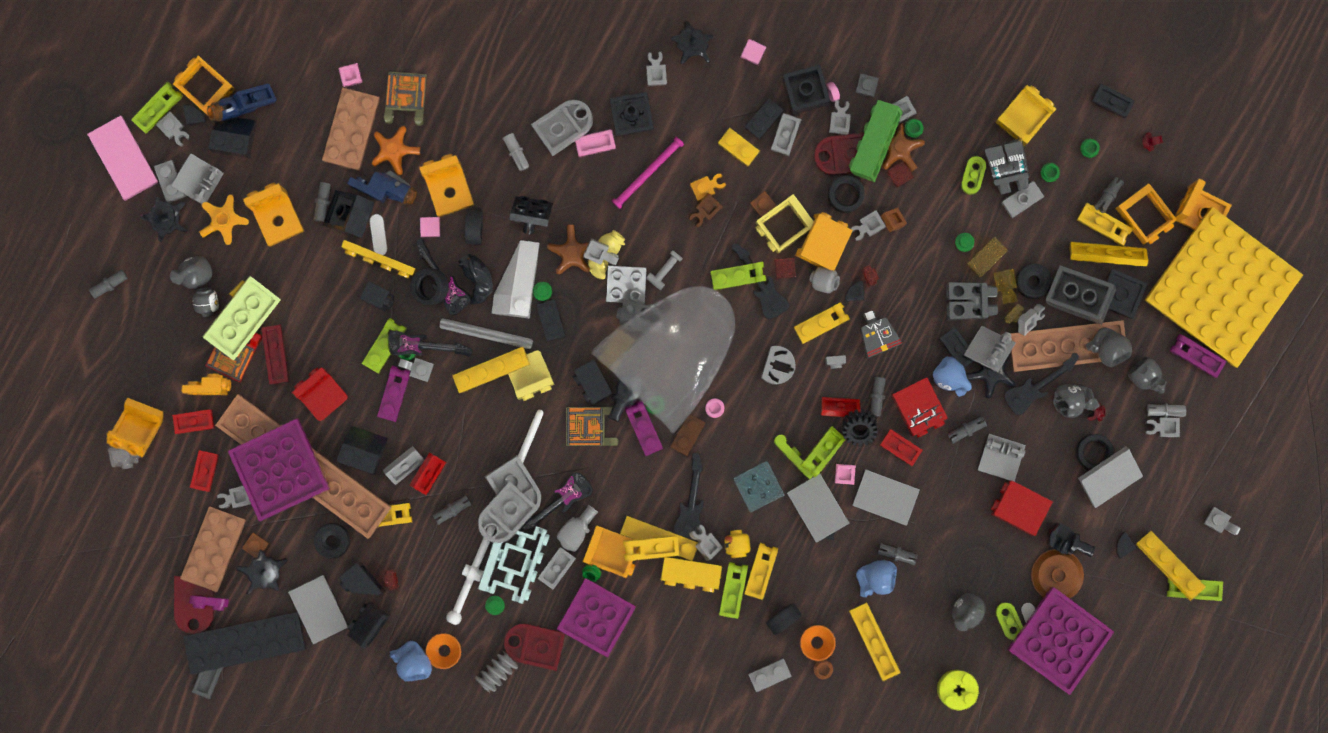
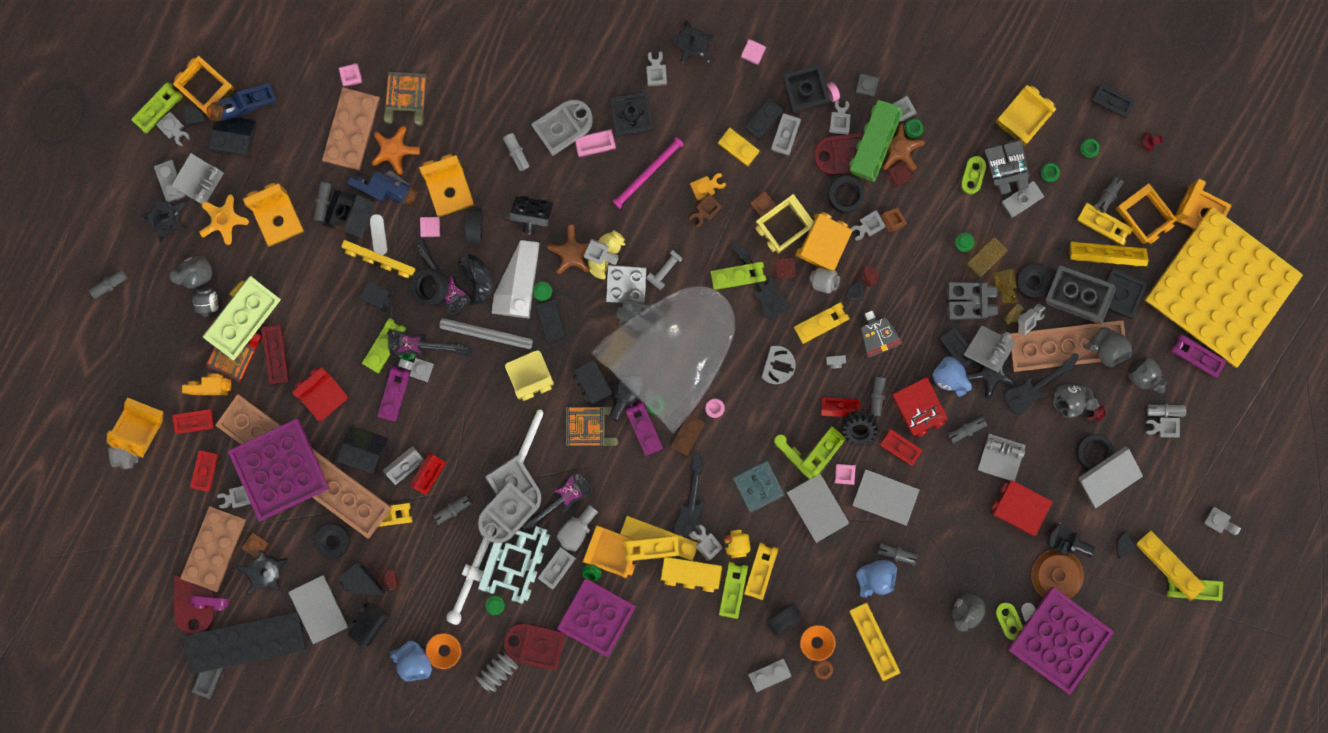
bright pink tile [88,116,158,201] -> none
yellow plate [452,347,531,393] -> none
neon yellow brick [937,670,978,710] -> none

